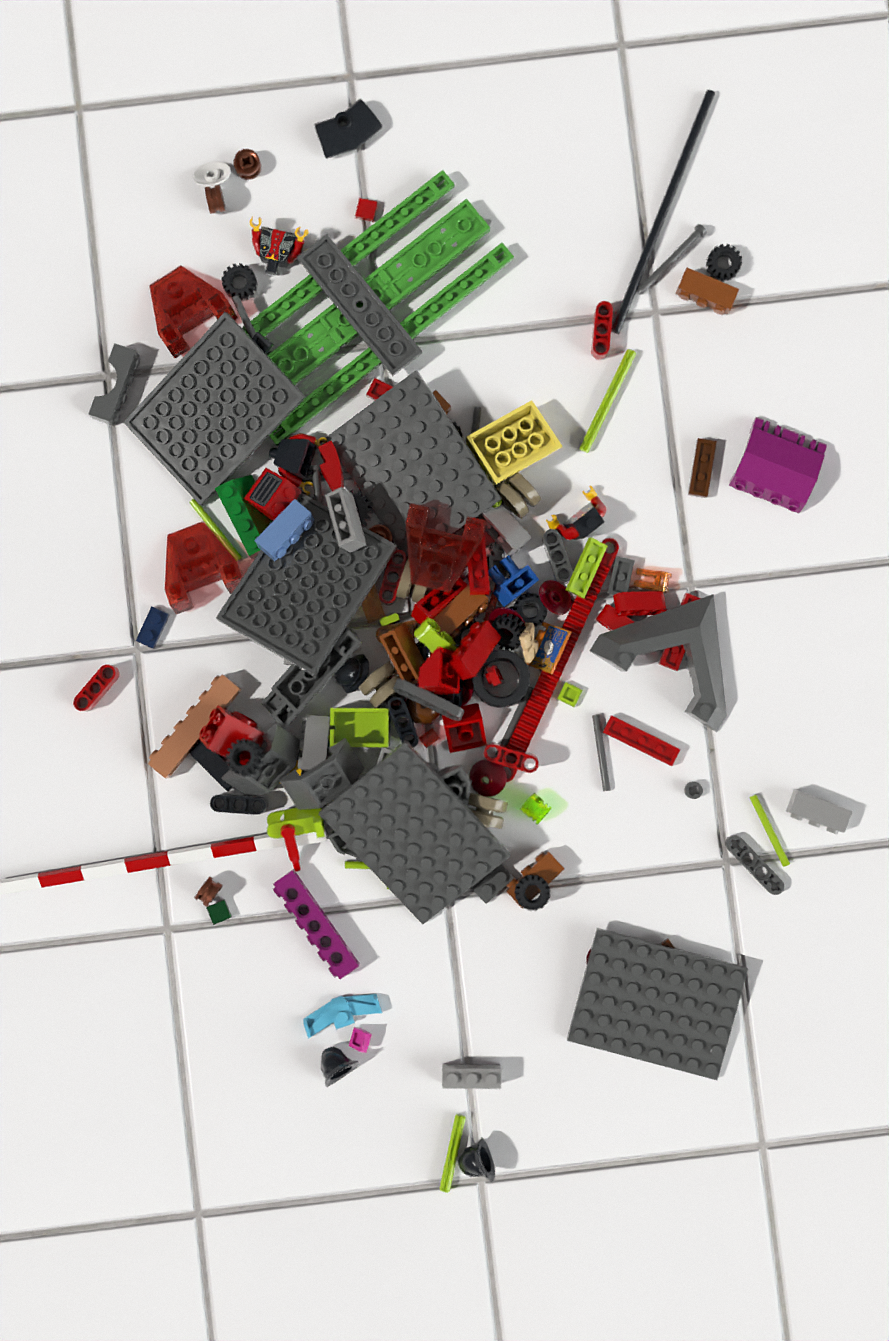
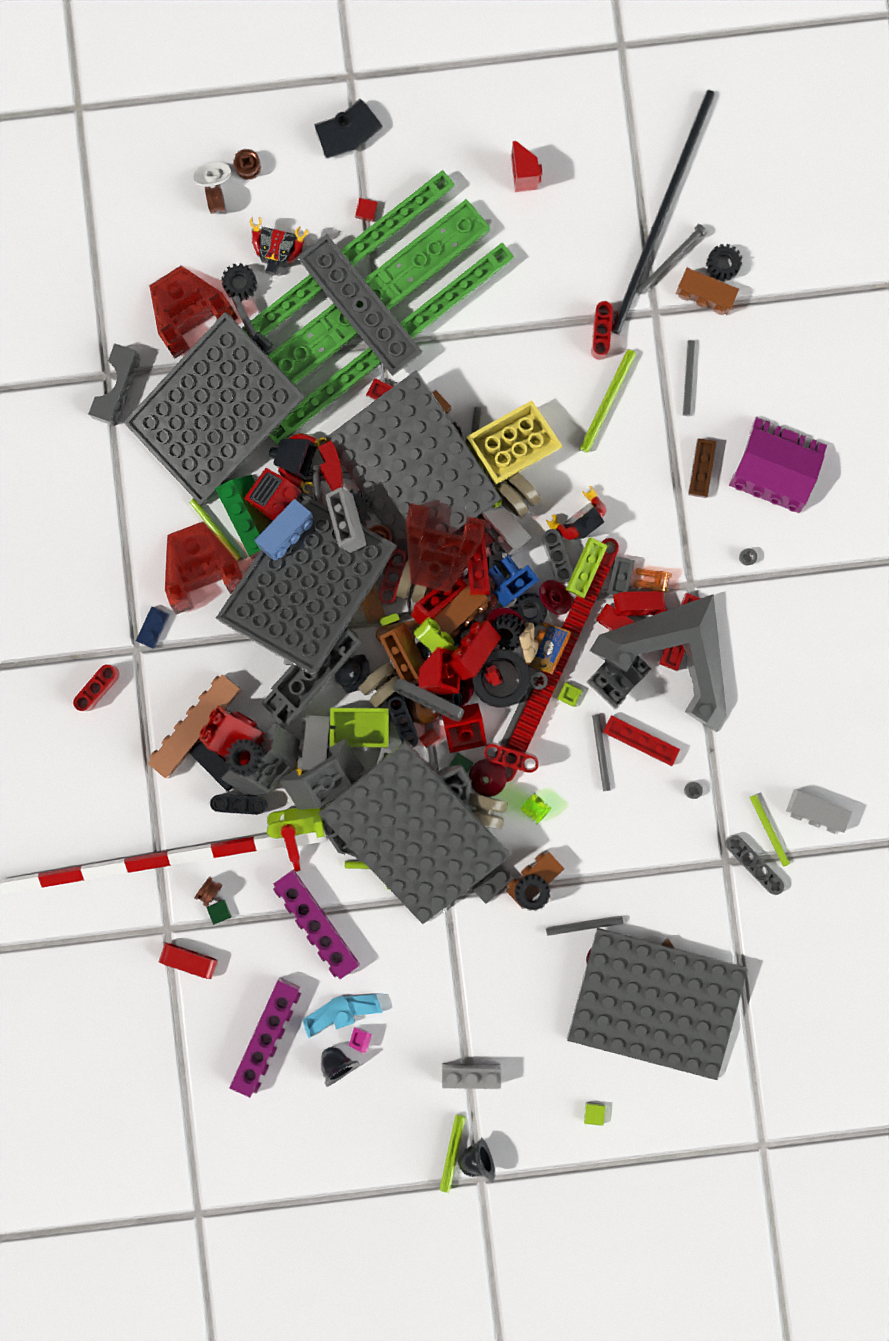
none -> red beam [158,943,218,979]
none -> magenta brick [229,977,302,1098]
none -> dark green tile [448,752,474,773]
none -> red slope [511,141,543,192]
none -> dark grey bush [530,672,547,690]
none -> dark grey bar [546,916,623,936]
none -> lime tile [584,1103,606,1126]
none -> dark grey slope [586,655,651,709]
none -> dark grey bar [683,340,695,416]
none -> dark grey bush [739,548,757,566]

